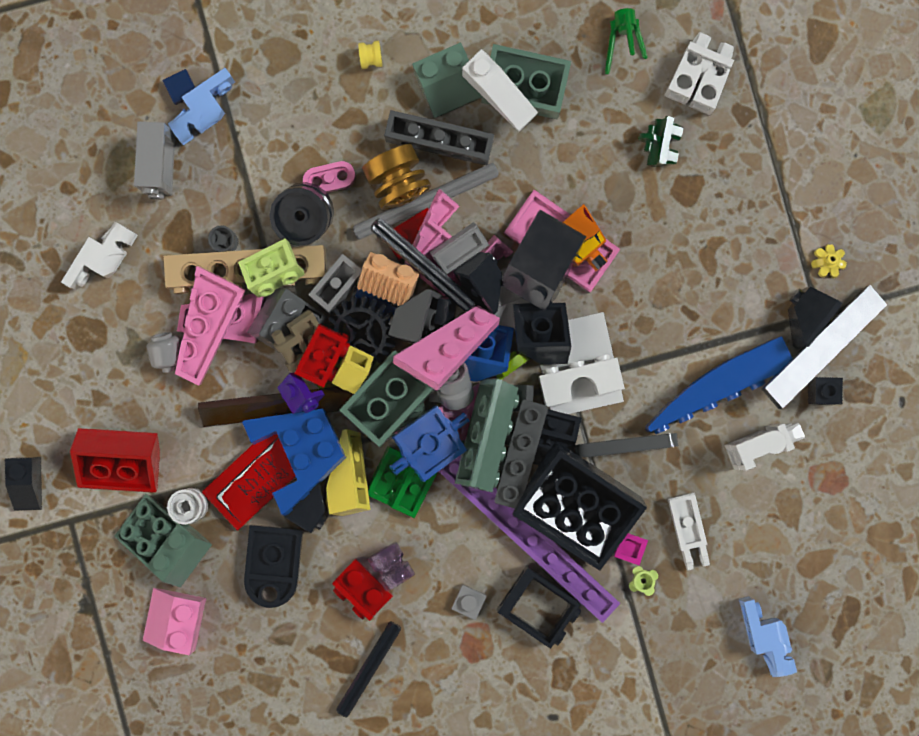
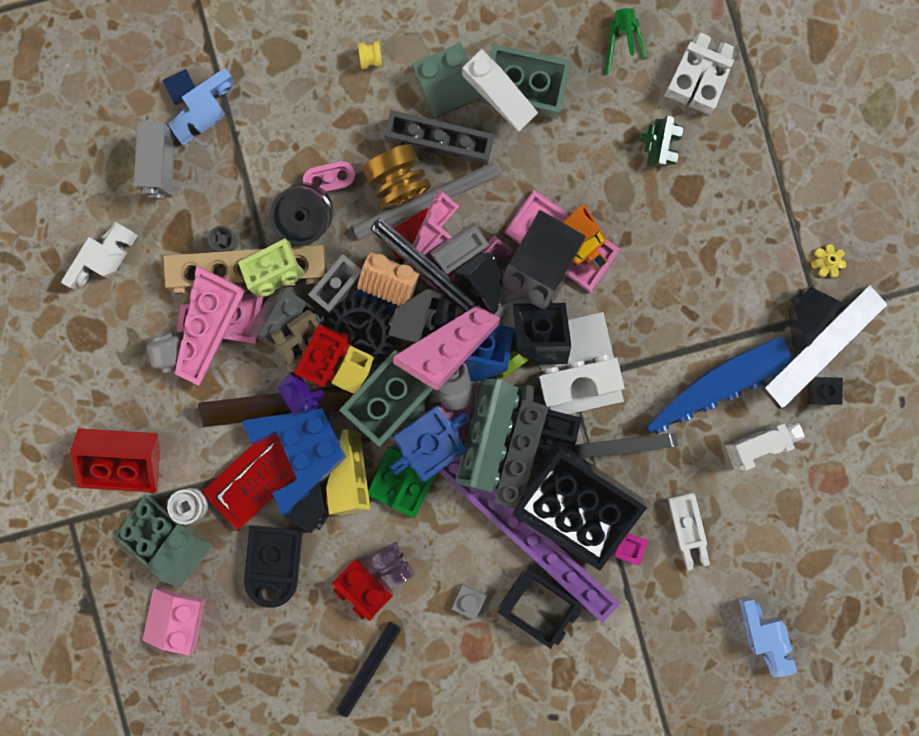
black slope [5,457,42,511] -> none
yellowish green plate [629,566,658,596] -> none

